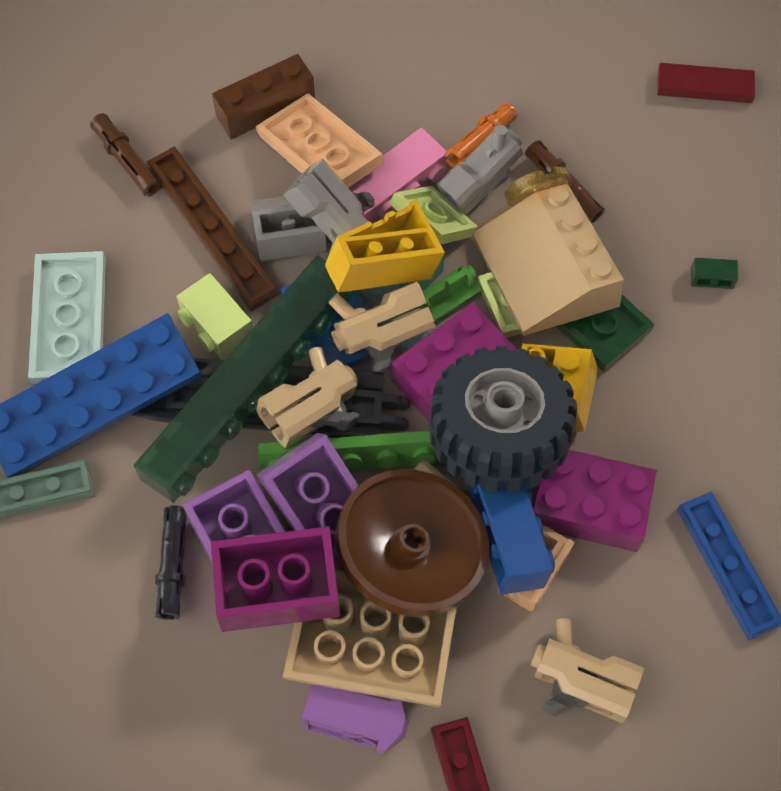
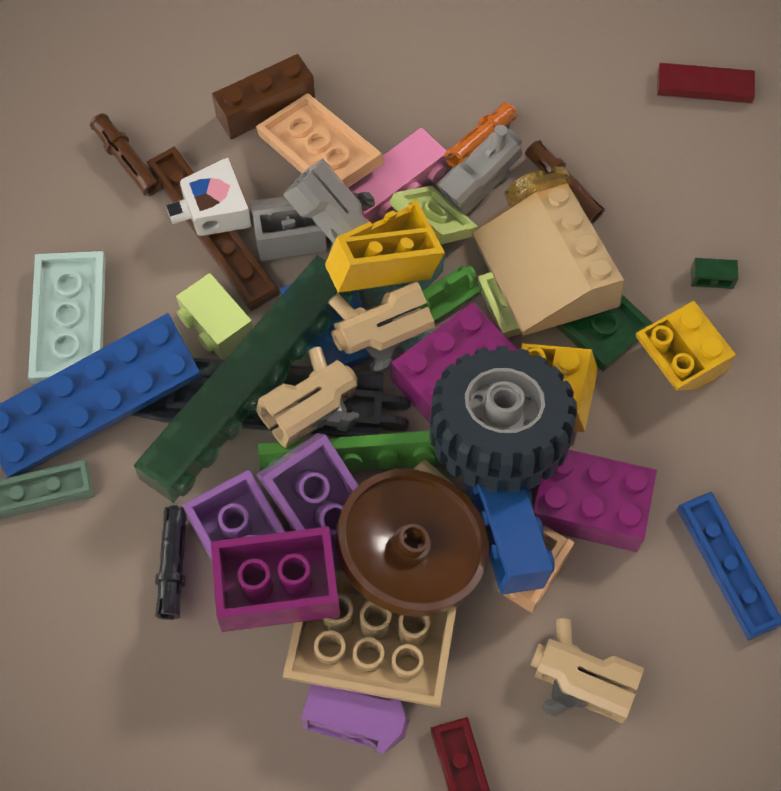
none -> white torso [166,158,252,236]
none -> yellow slope [635,301,736,391]

